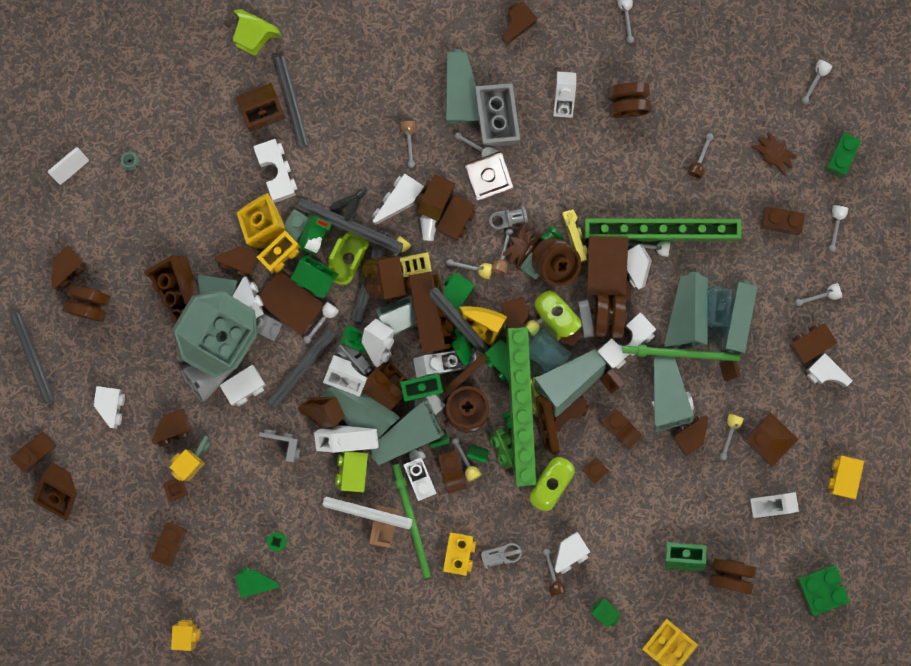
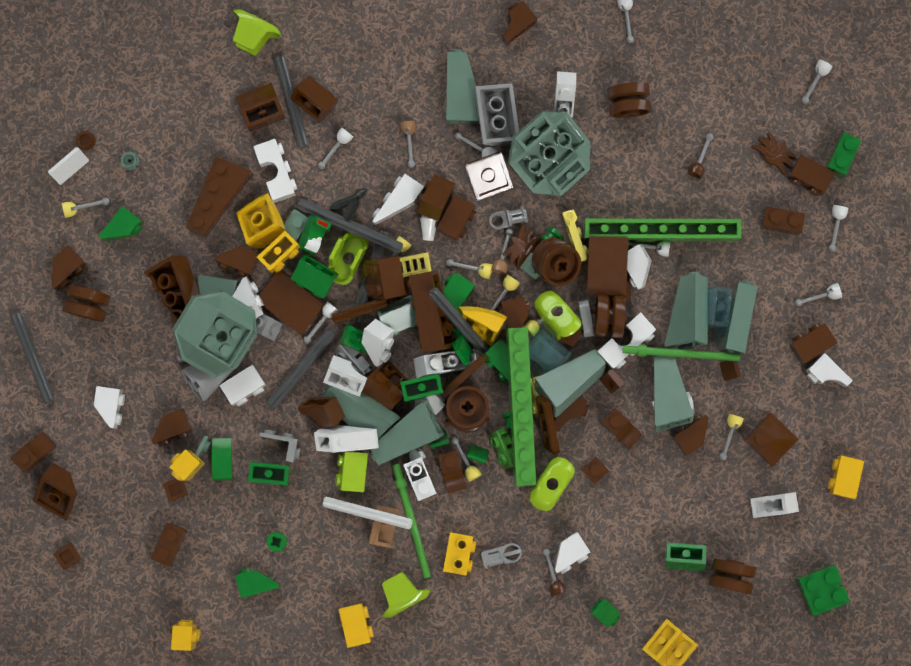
none -> reddish brown plate [54,543,81,570]
none -> hinge [62,197,110,218]
none -> reddish brown plate [76,131,96,150]
none -> green slope [98,206,143,241]
none -> reddish brown wedge [186,156,254,238]
none -> green slope [212,438,233,481]
none -> green brick [248,462,291,486]
none -> reddish brown brick [290,76,338,123]
none -> hinge [318,127,353,169]
none -> reddish brown axle [332,299,388,324]
none -> yellow brick [339,603,374,648]
none -> lime piece [381,572,431,618]
none -> light yellow hinge [491,274,520,311]
none -> sand green piece [507,111,590,196]
none -> reddish brown brick [788,155,836,196]

